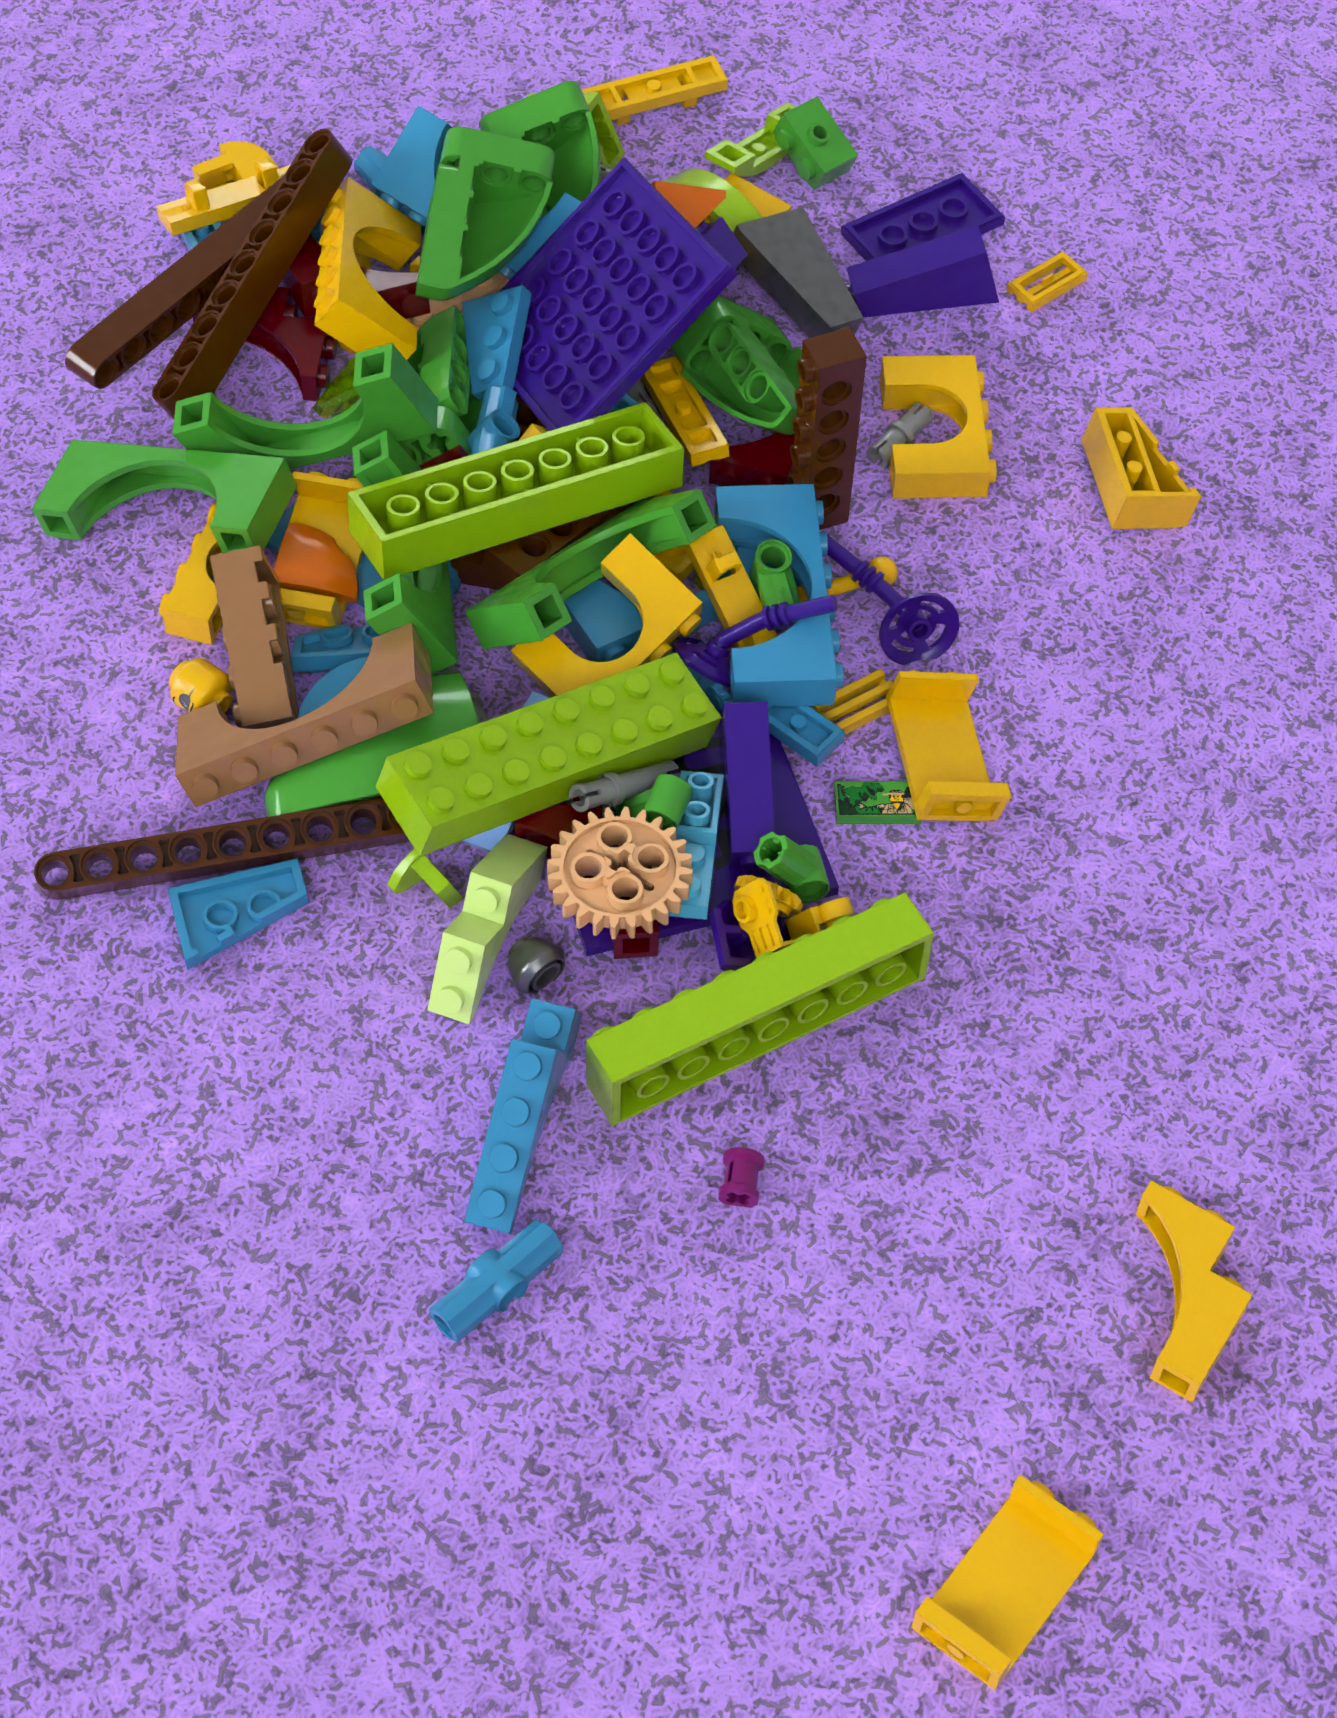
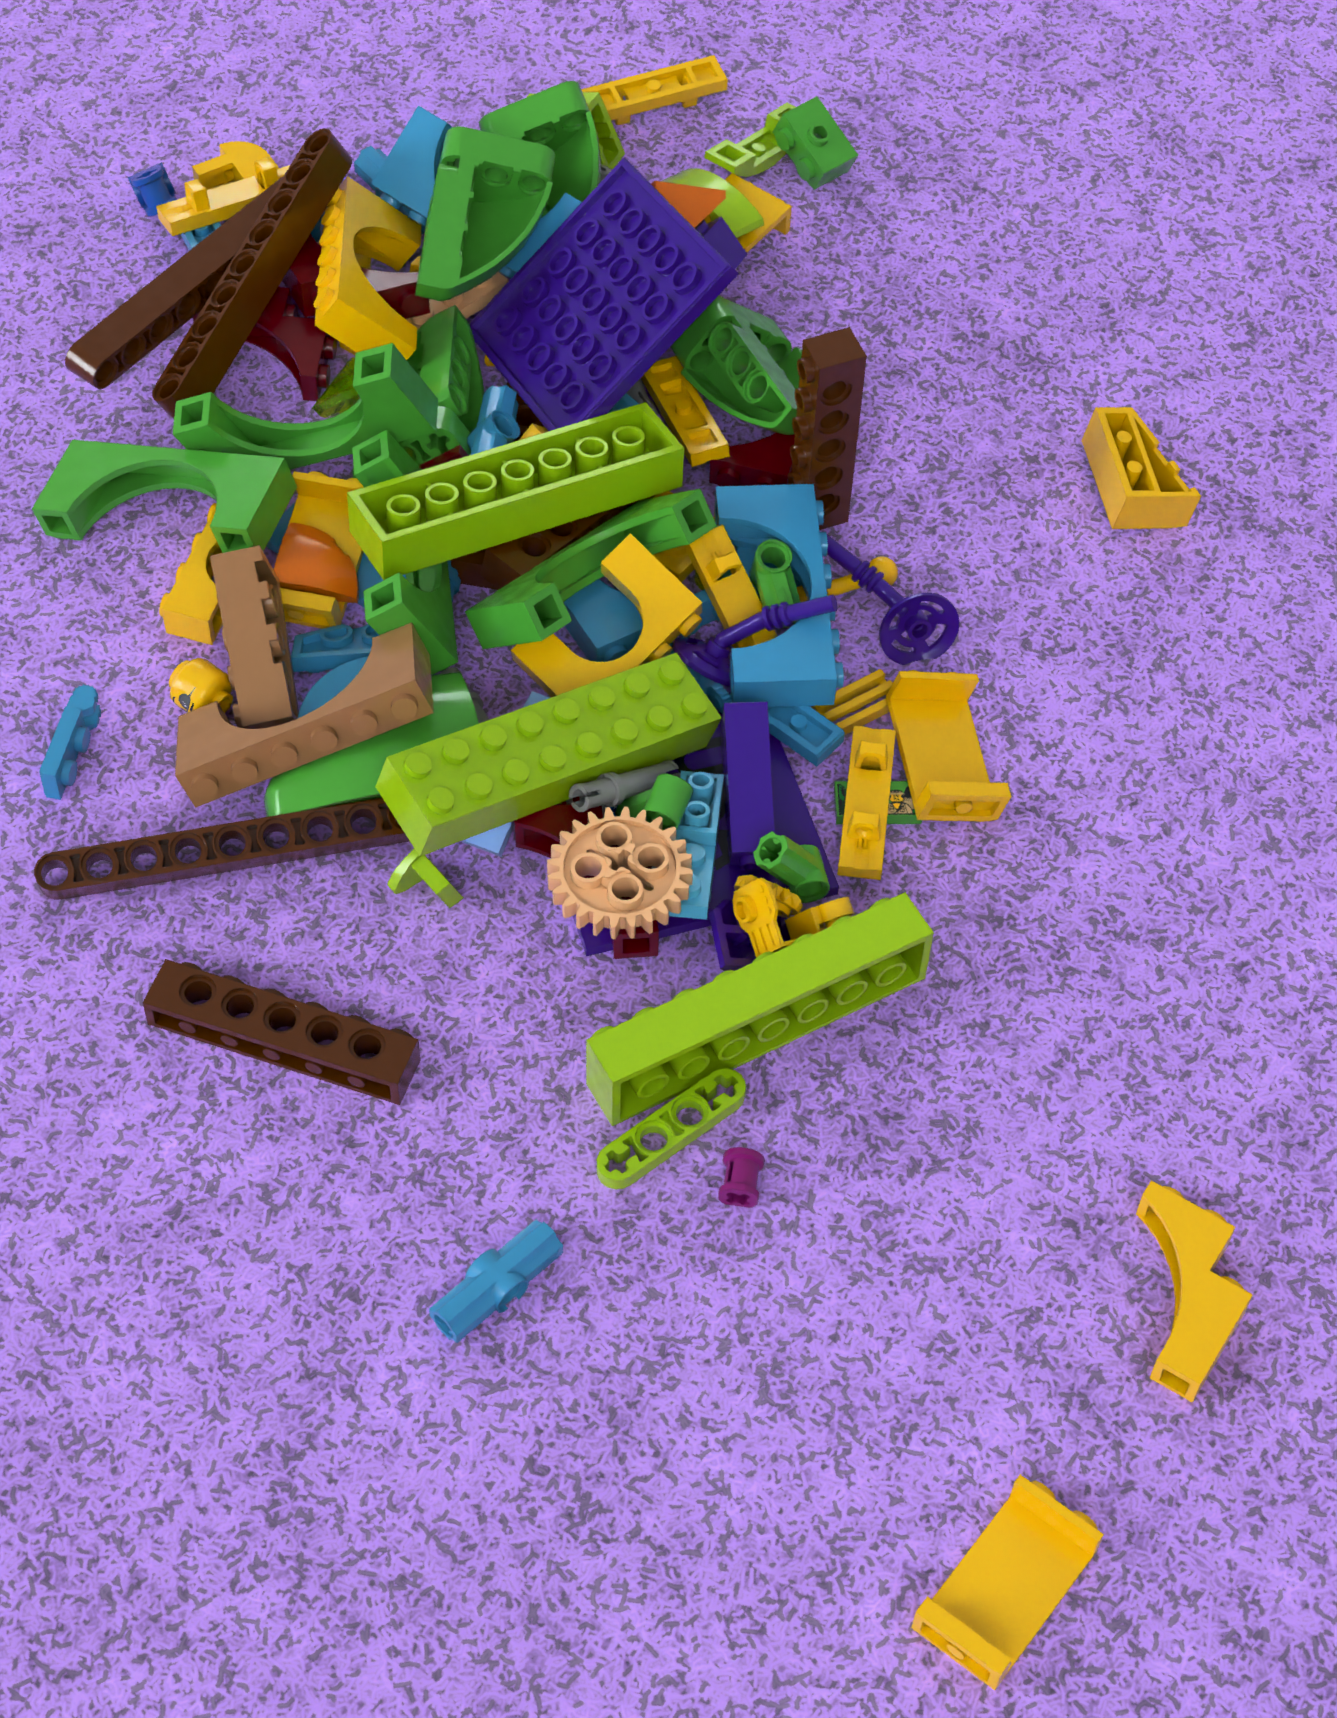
dark azure wing [167,858,309,970] -> none
yellowish green arch [427,834,548,1024] -> none
dark azure wing [462,285,532,402] -> none
dark azure arch [464,998,583,1234] -> none
flat silver cone [507,937,565,994] -> none
flat silver slope [733,207,863,338] -> none
dark purple tile [840,173,1005,261] -> none
dark purple slope [845,226,999,318] -> none
light grey pin [866,403,933,468] -> none
yellow arch [879,355,997,499] -> none
yellow tile [1006,251,1088,313] -> none
none -> dark azure hinge [39,684,102,800]
none -> blue piece [128,162,177,216]
none -> reddish brown brick [143,959,420,1105]
none -> lime beam [596,1068,746,1189]
none -> yellow hinge [837,726,896,880]

